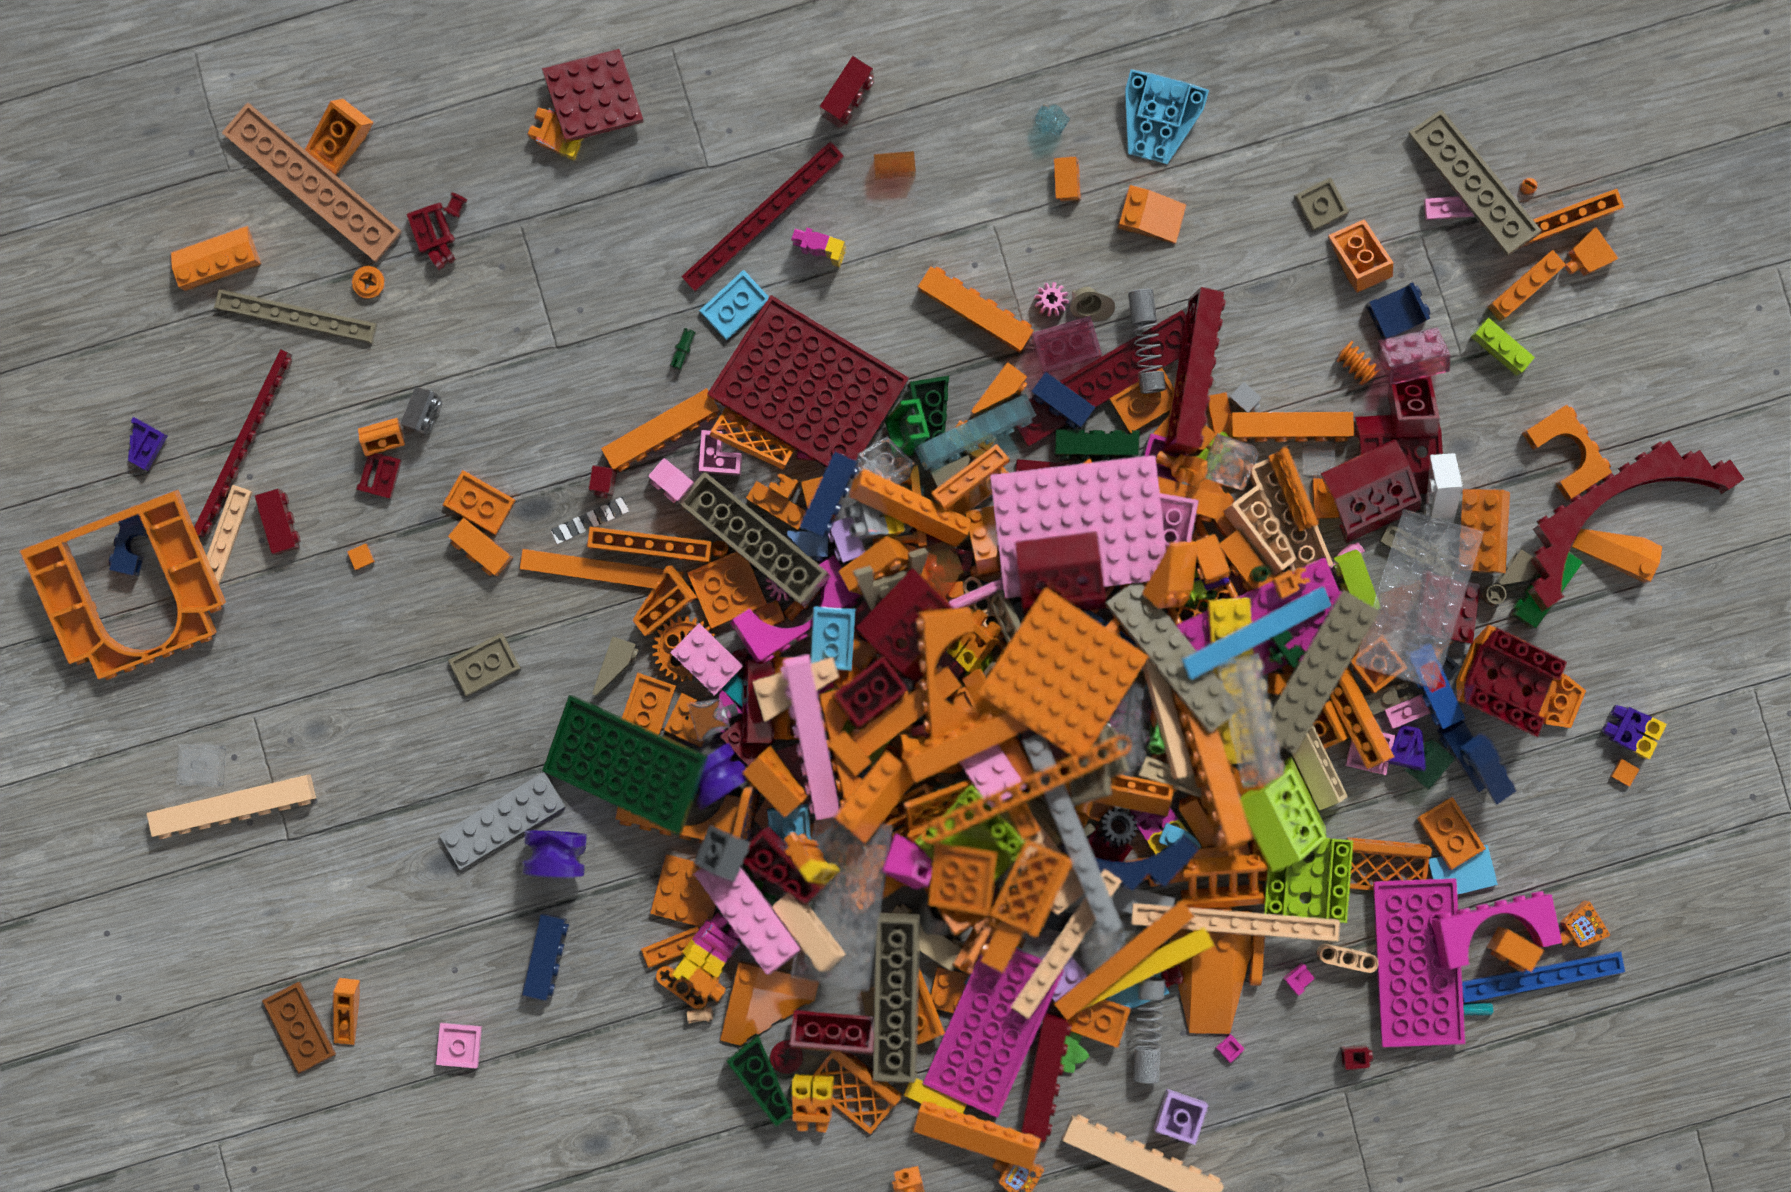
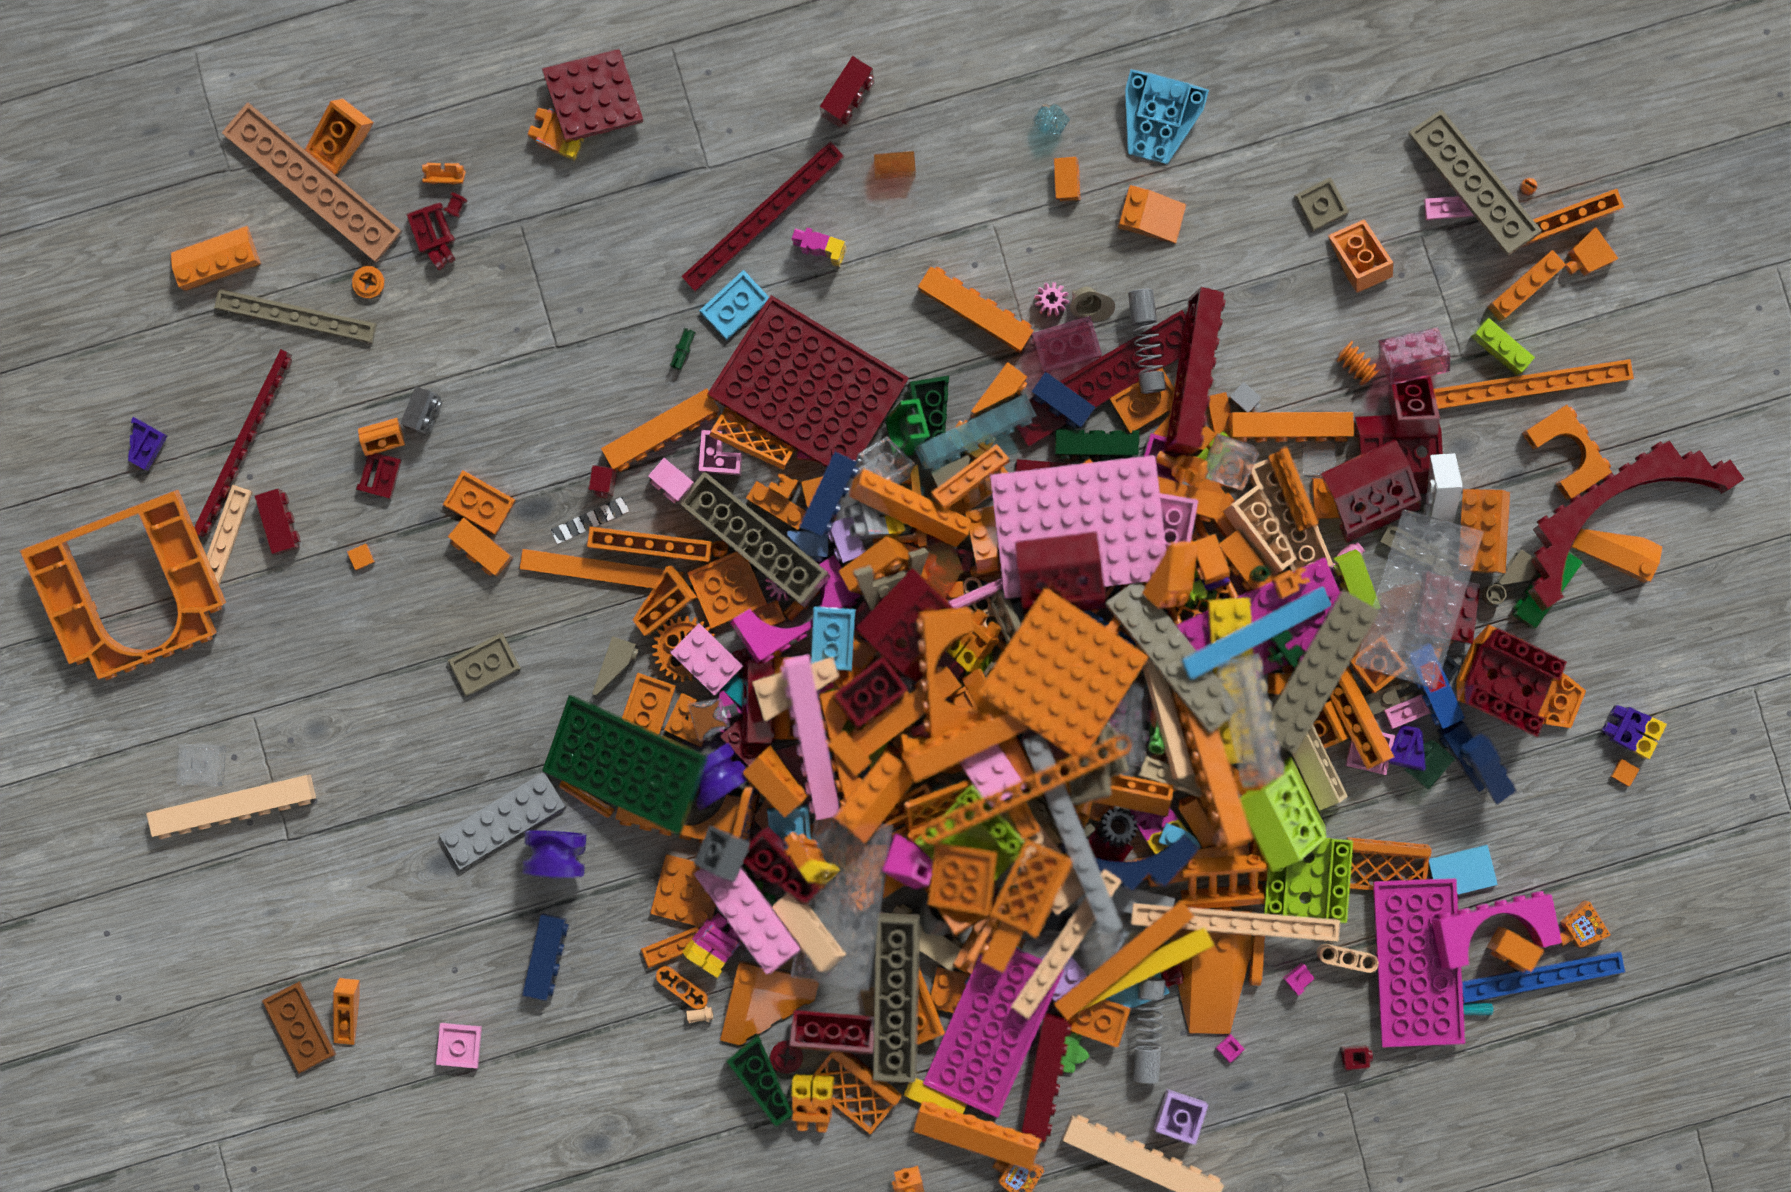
dark blue arch [109,514,149,576] -> none
orange hips [672,956,726,1002] -> none
dark blue panel [1366,282,1431,342] -> none
orange tile [1417,797,1486,870] -> none
none -> orange hinge [422,163,466,185]
none -> orange axle [559,781,614,818]
none -> orange plate [1434,359,1634,409]

